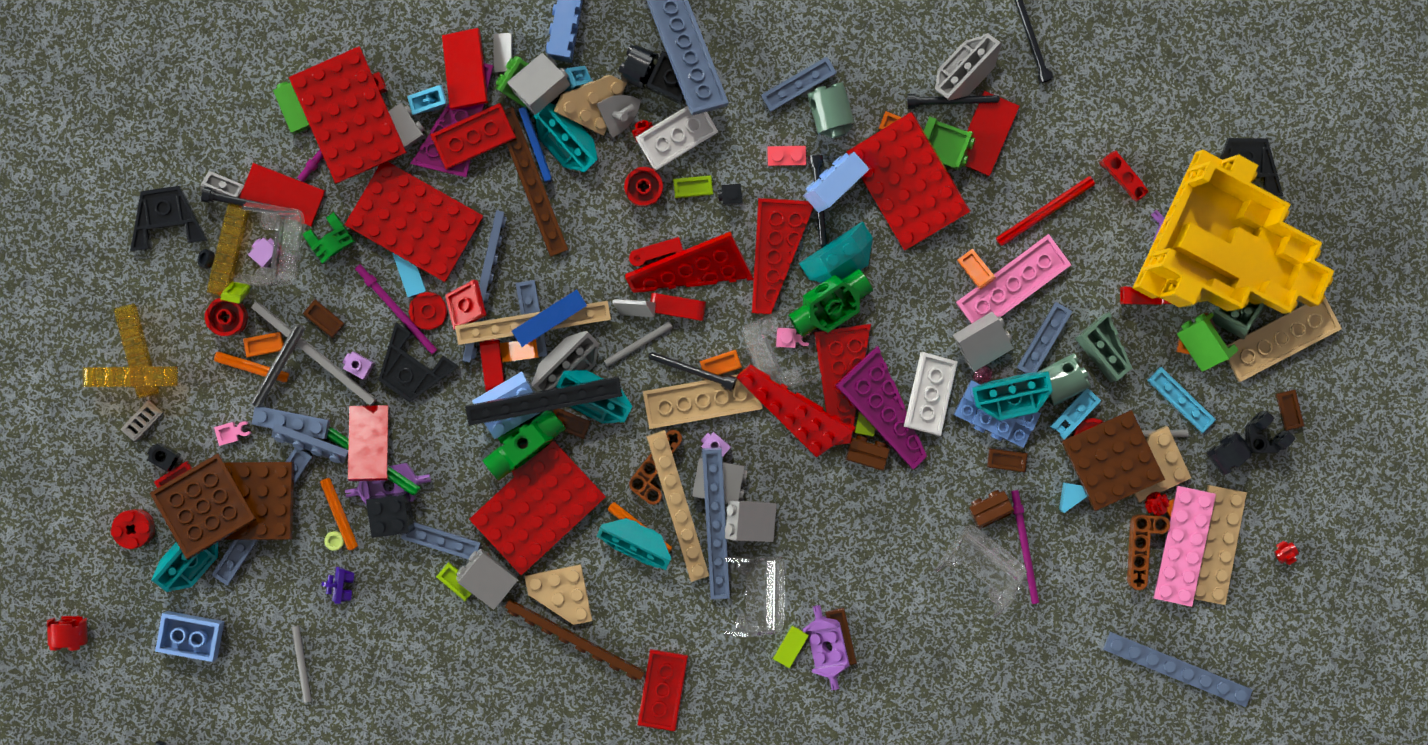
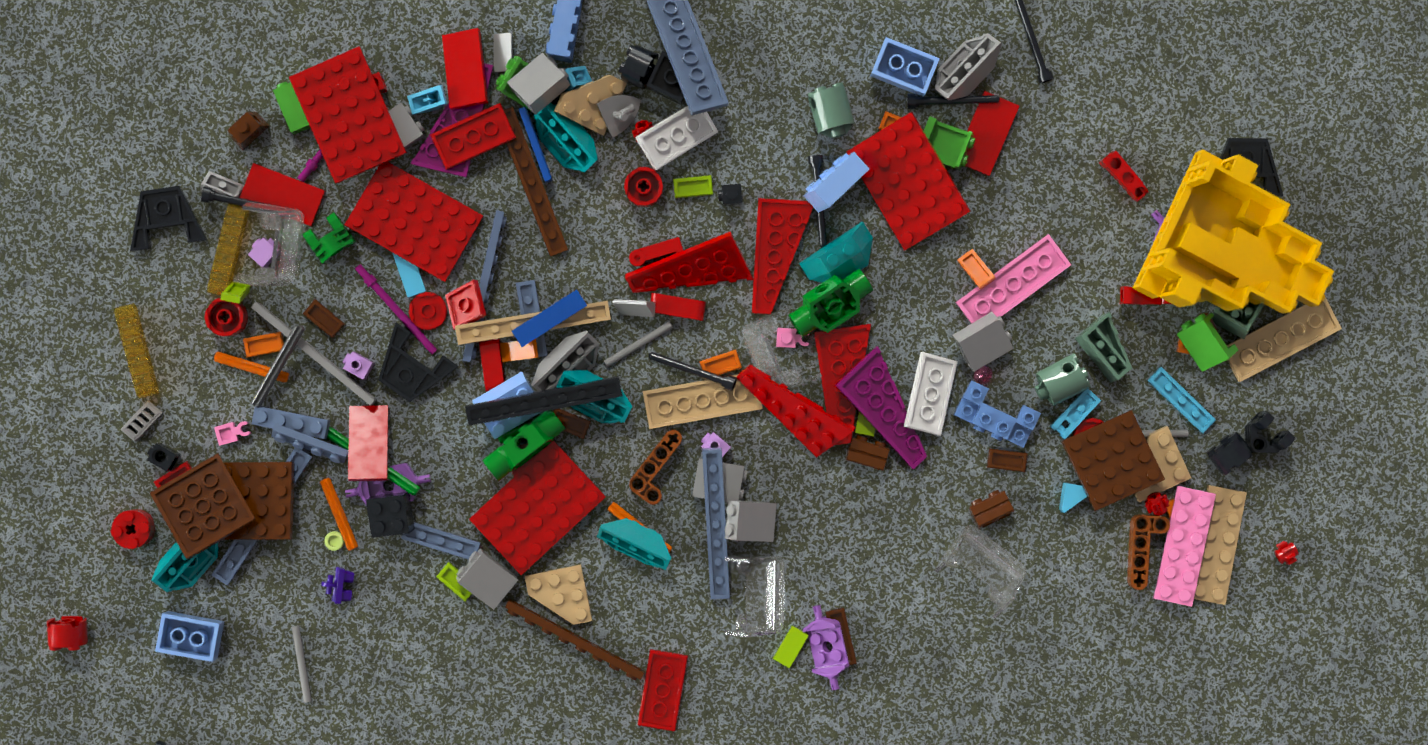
clear yellow beam [82,366,178,387] -> none
black tile [197,249,215,269] -> none
tan plate [646,430,709,582] -> none
sand blue plate [761,57,837,112] -> none
coral plate [767,146,806,166] -> none
teal wedge [972,371,1053,420] -> none
red axle [996,176,1095,246] -> none
magenta bar [1011,490,1039,604] -> none
sand blue plate [1016,302,1073,373] -> none
sand blue plate [1103,632,1253,707] -> none
reddish brown tile [1276,389,1304,431] -> none
none -> reddish brown torso [227,112,269,150]
none -> light blue brick [870,37,940,97]

